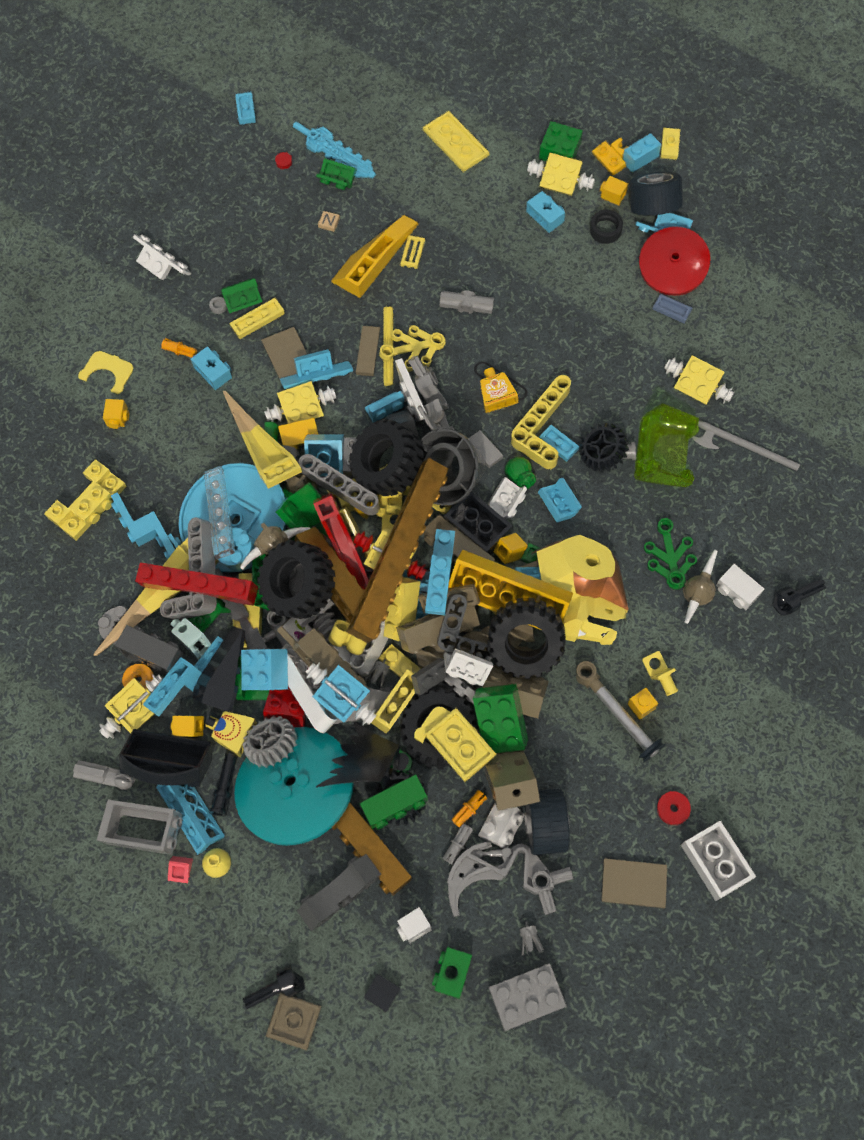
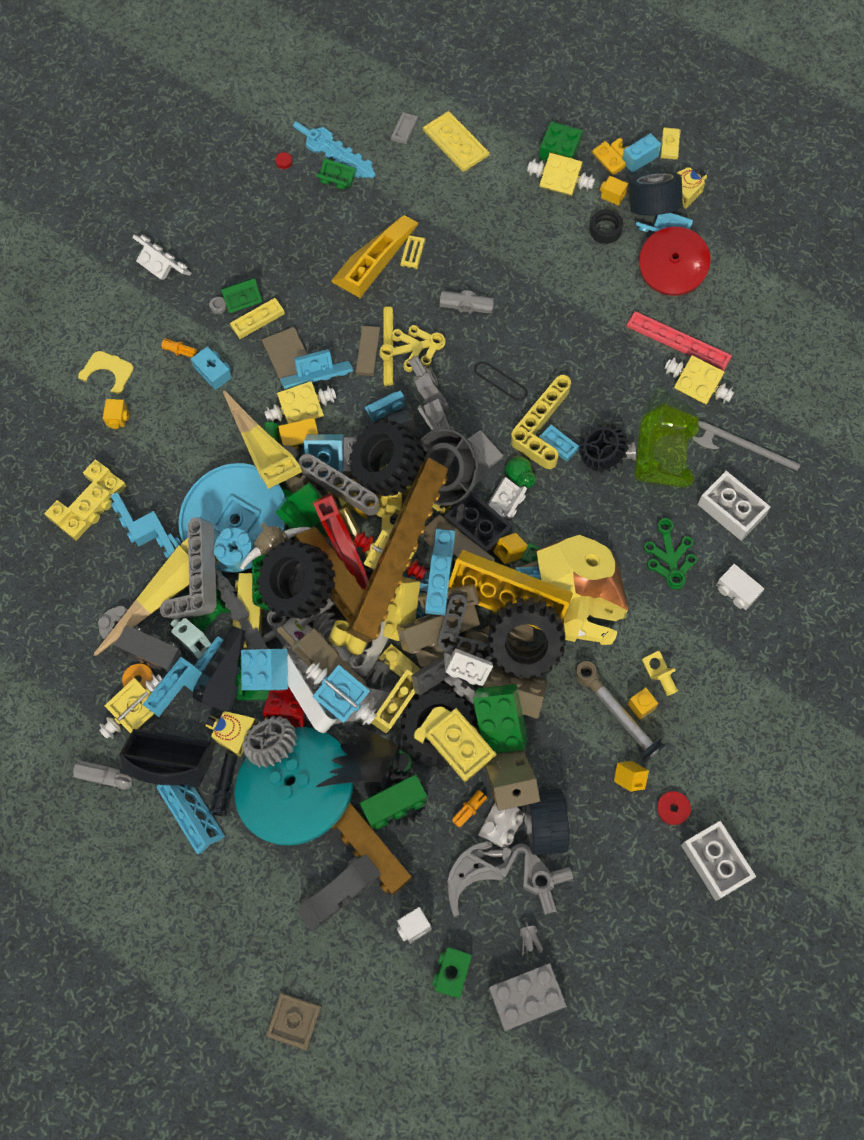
light grey piece [97,800,183,855] -> none
red arch [135,563,258,606] -> none
coral slope [168,856,193,883] -> none
yellow brick [171,716,204,737] -> none
light yellow brick [202,848,231,878] -> none
clear tile [204,466,235,560] -> none
medium azure plate [235,92,256,125] -> none
black piece [243,964,305,1009] -> none
tan tile [318,211,340,232] -> none
black piece [364,974,400,1012] -> none
white wing [395,358,427,422] -> none
light grey axle [442,824,473,865] -> none
yellow torso [480,368,518,413] -> none
medium azure brick [526,191,565,233] -> none
medium azure bracket [538,478,582,522] -> none
dark tan tile [601,859,667,909] -> none
sand blue tile [653,294,692,324] -> none
dark tan helmet [683,550,717,624] -> none
black piece [773,579,826,615] -> none
none -> light grey tile [391,112,418,145]
none -> yellow panel [614,761,649,792]
none -> coral tile [627,311,732,371]
none -> light yellow torso [677,168,707,209]
none -> white brick [698,471,771,541]

